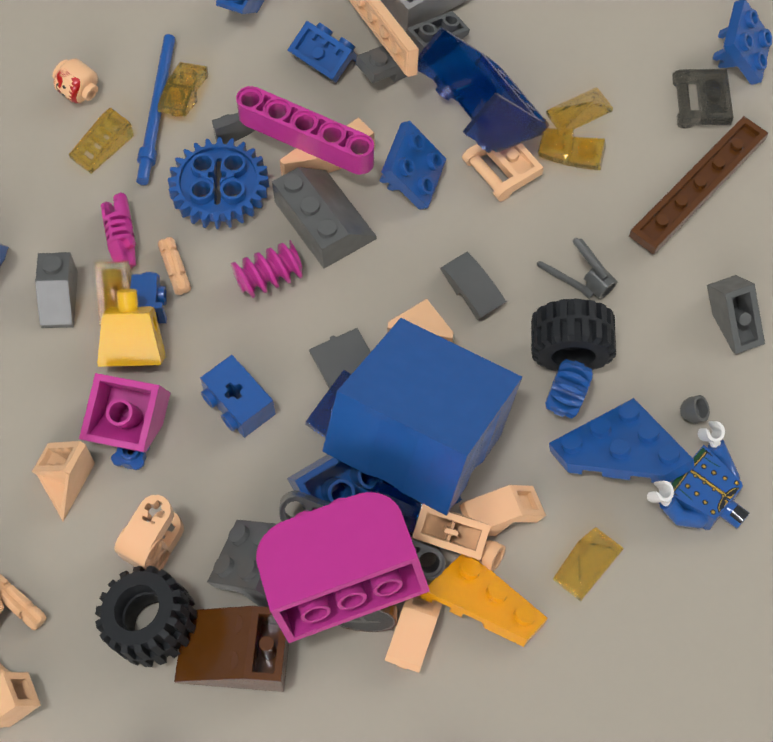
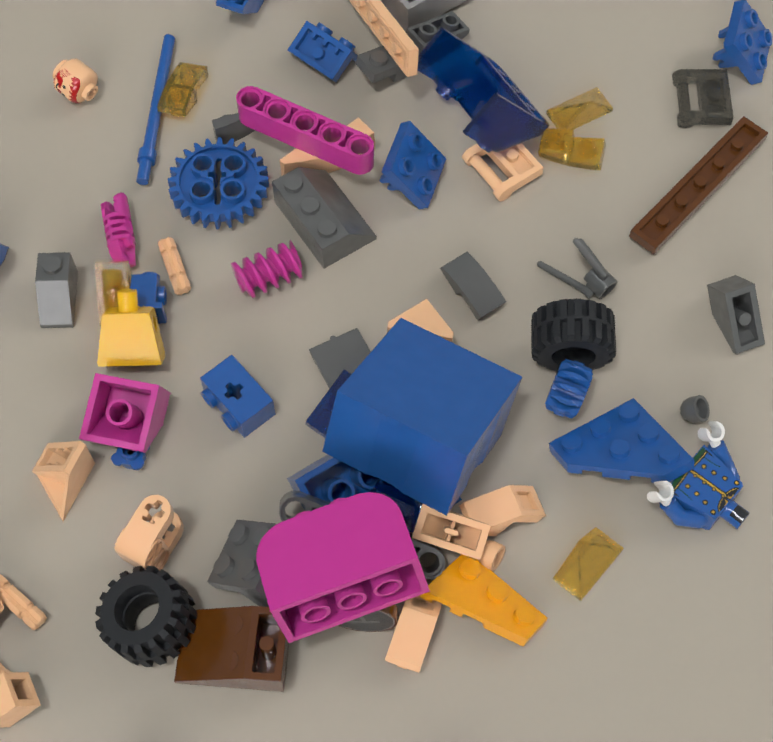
clear yellow slope [69,108,134,174] -> none

